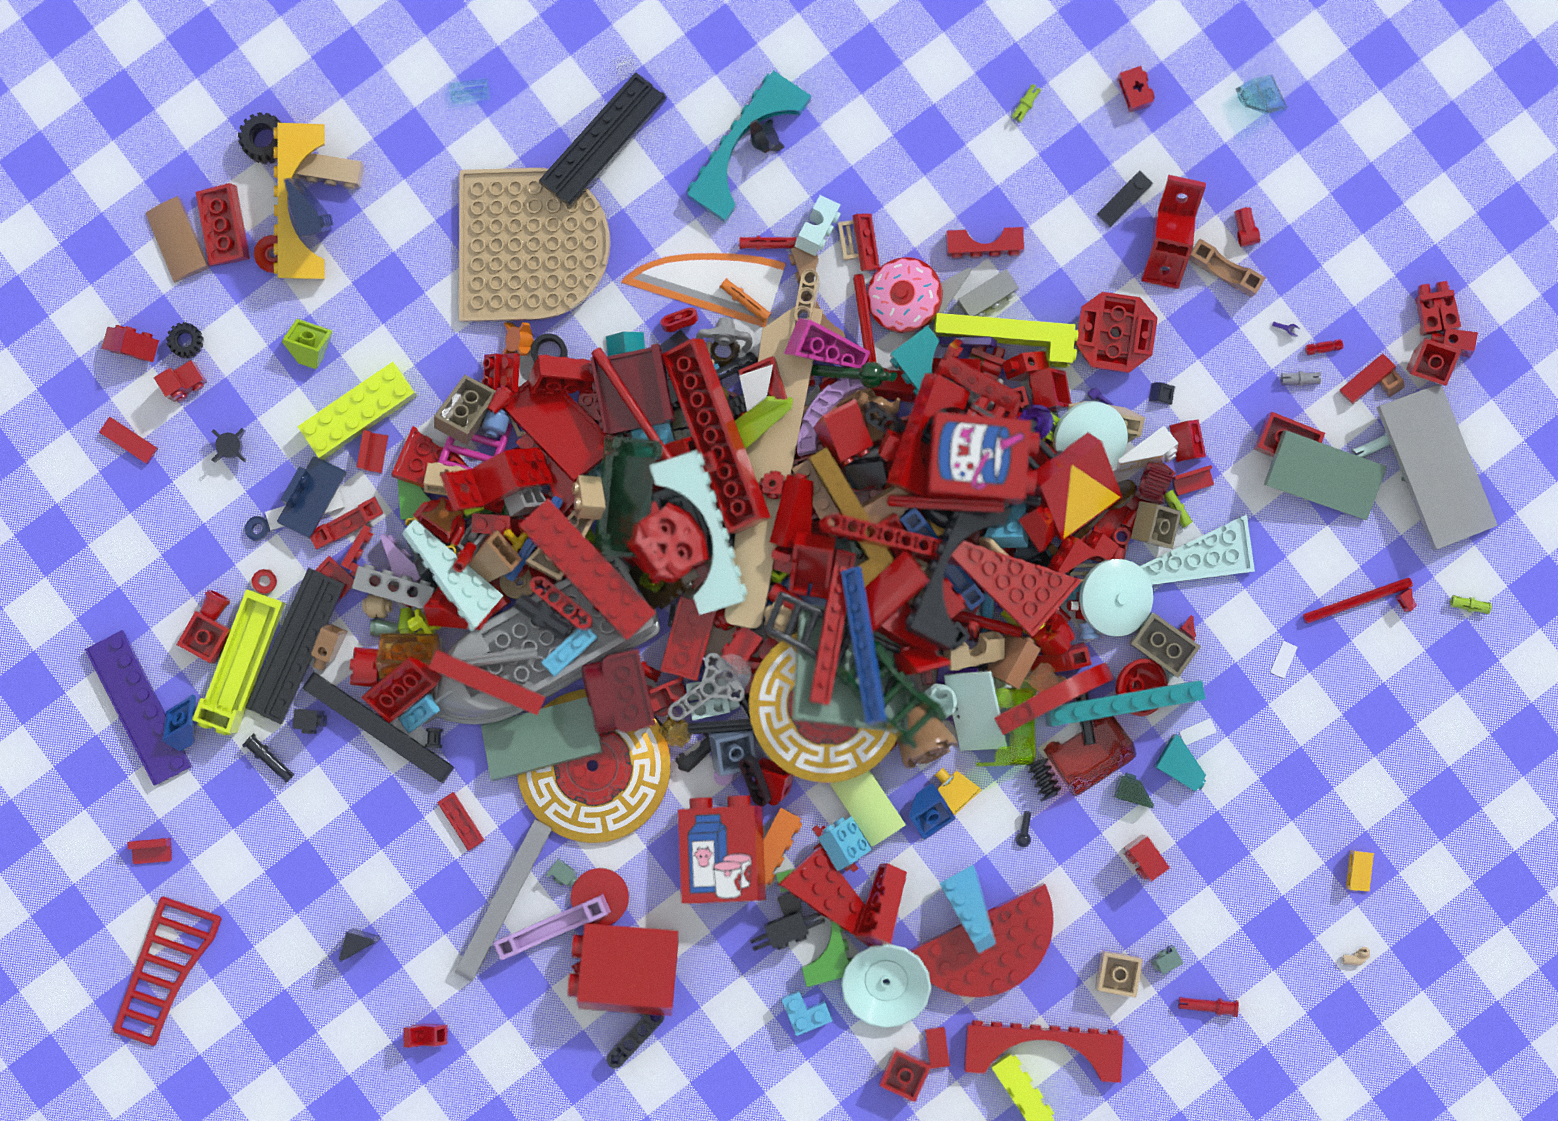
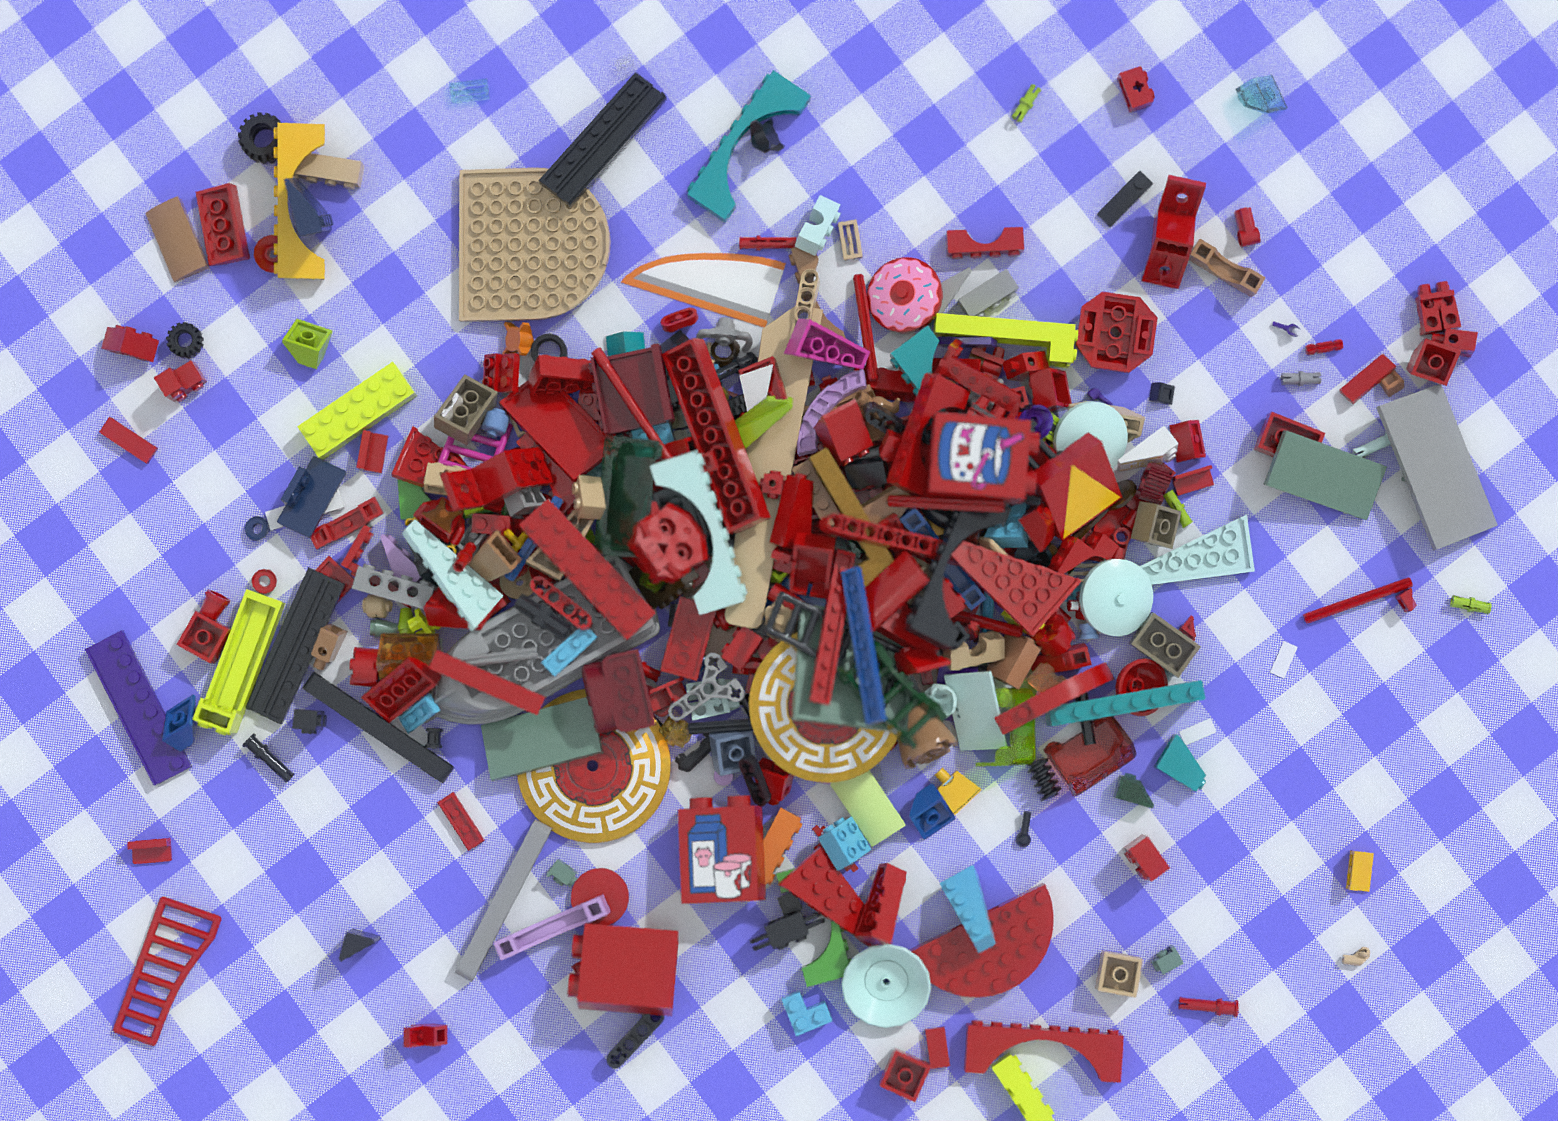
black piece [211,428,247,463] -> none
red cone [487,385,514,415] -> none
clear dish [713,654,751,693] -> none
orange pin [719,278,771,322] -> none
dark green piece [811,362,897,388] -> none
red tile [852,214,880,271] -> none

